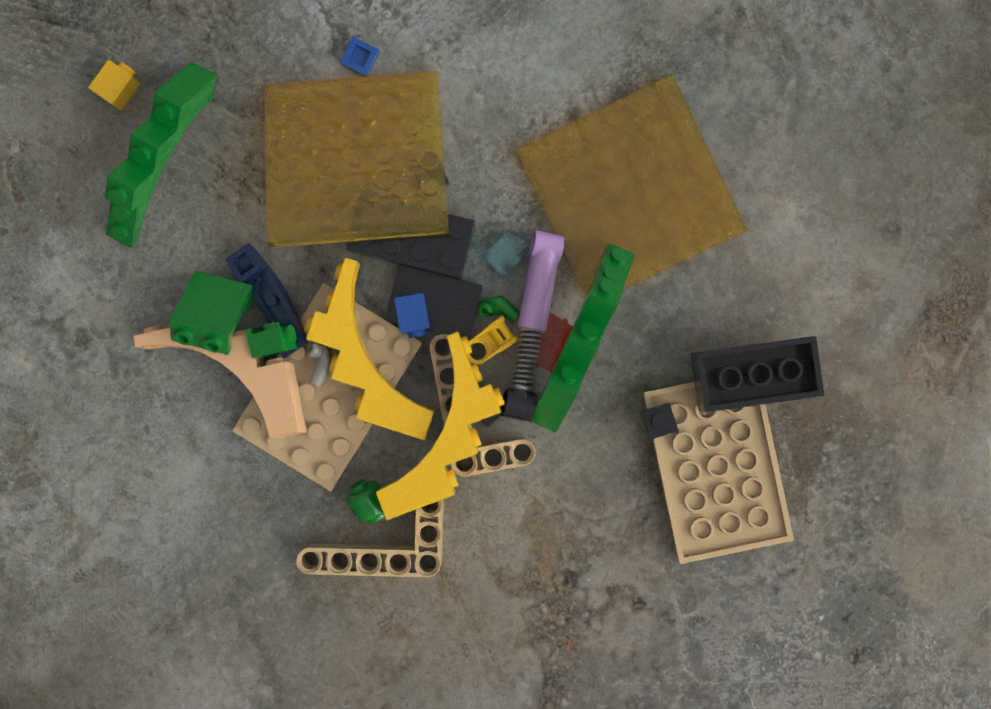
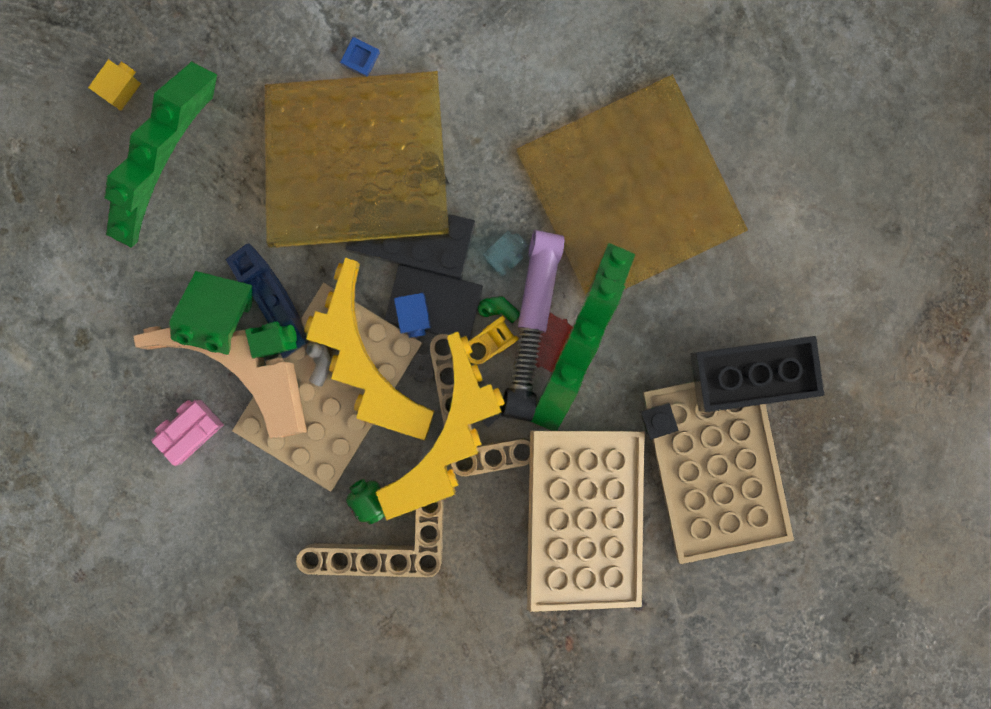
none -> bright pink brick [151,400,224,466]
none -> tan plate [527,431,645,612]

